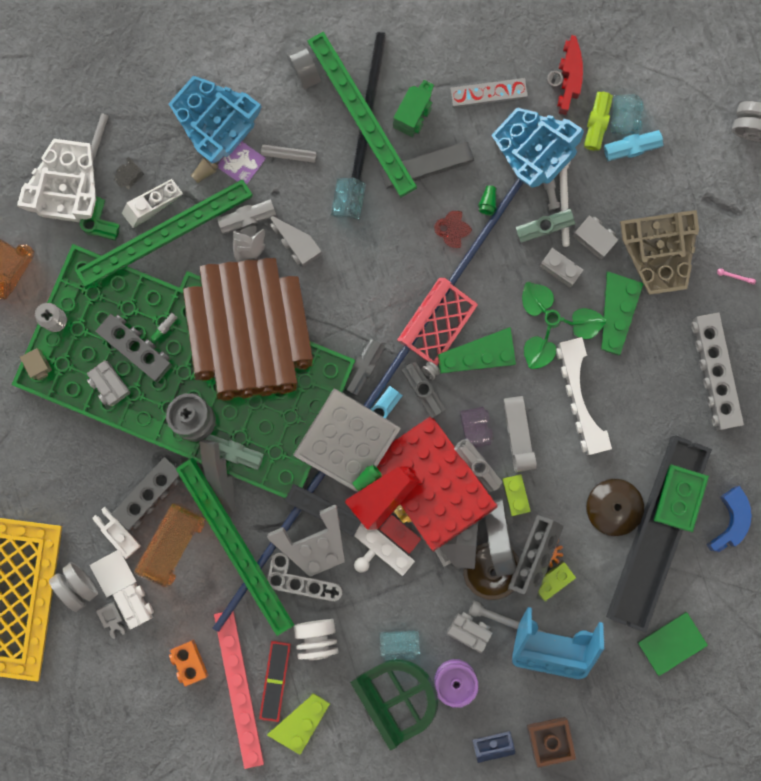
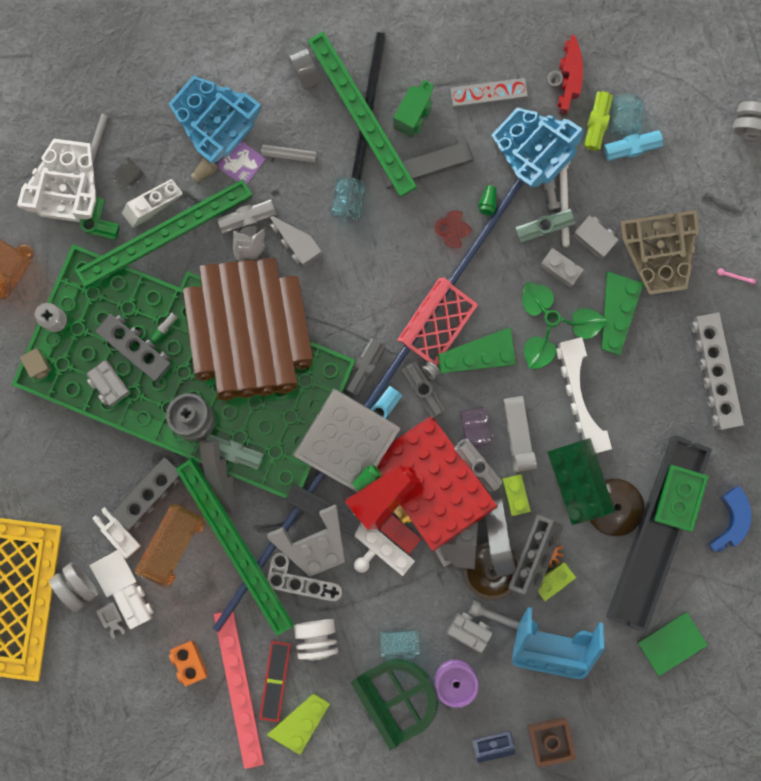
none -> dark green brick [547,438,615,525]

